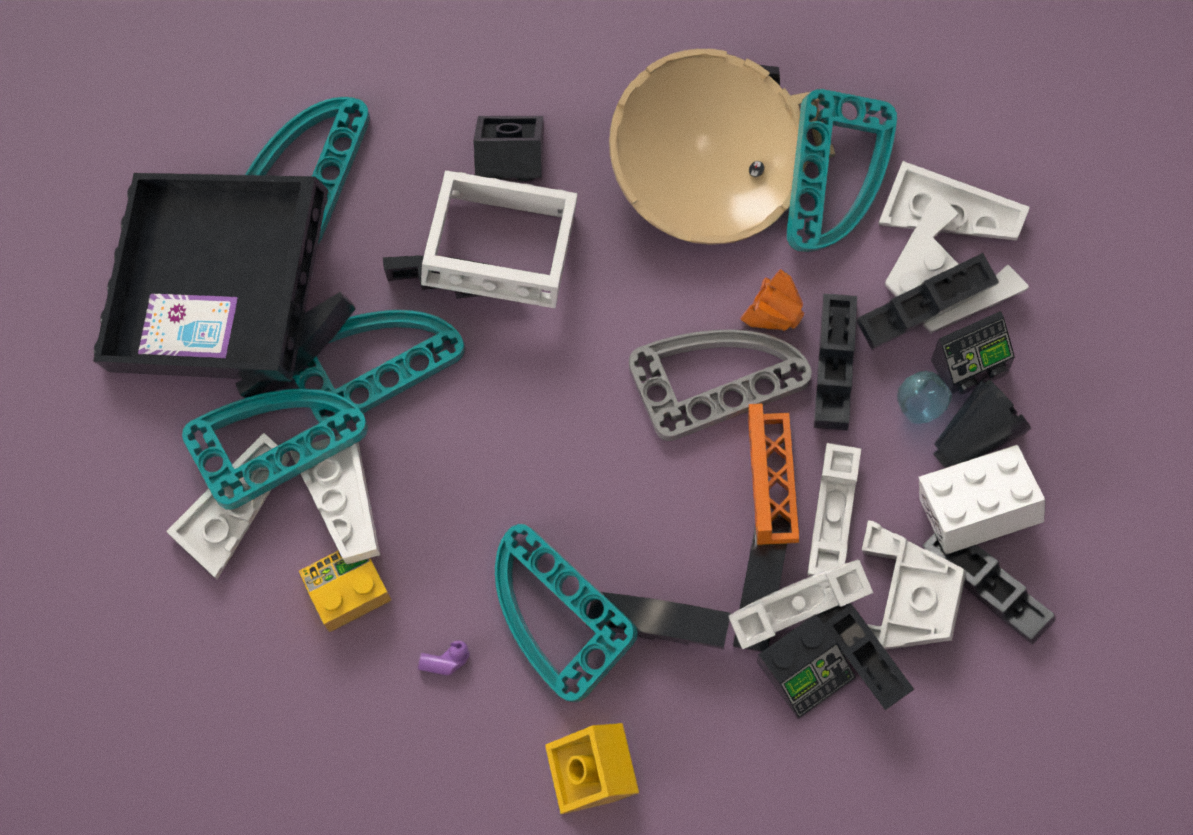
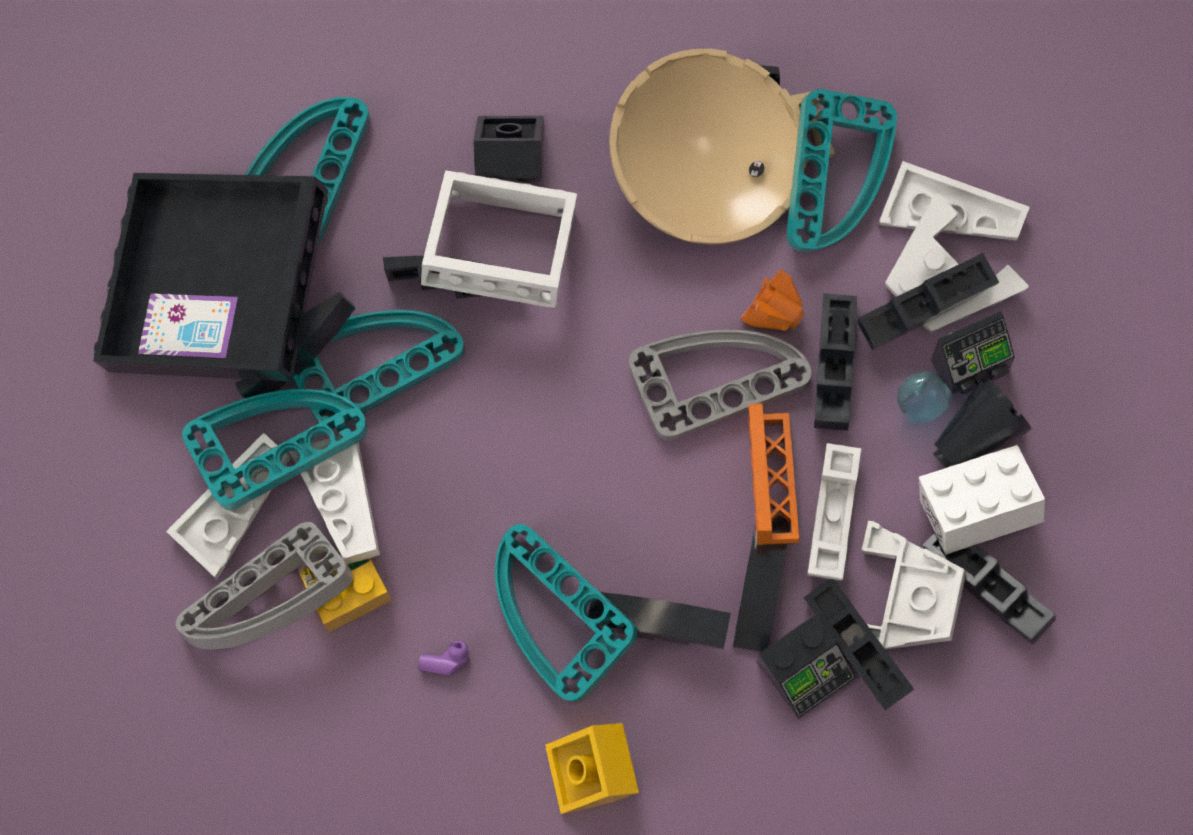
white slope [728,560,873,649] -> none
none -> light grey beam [175,522,353,650]

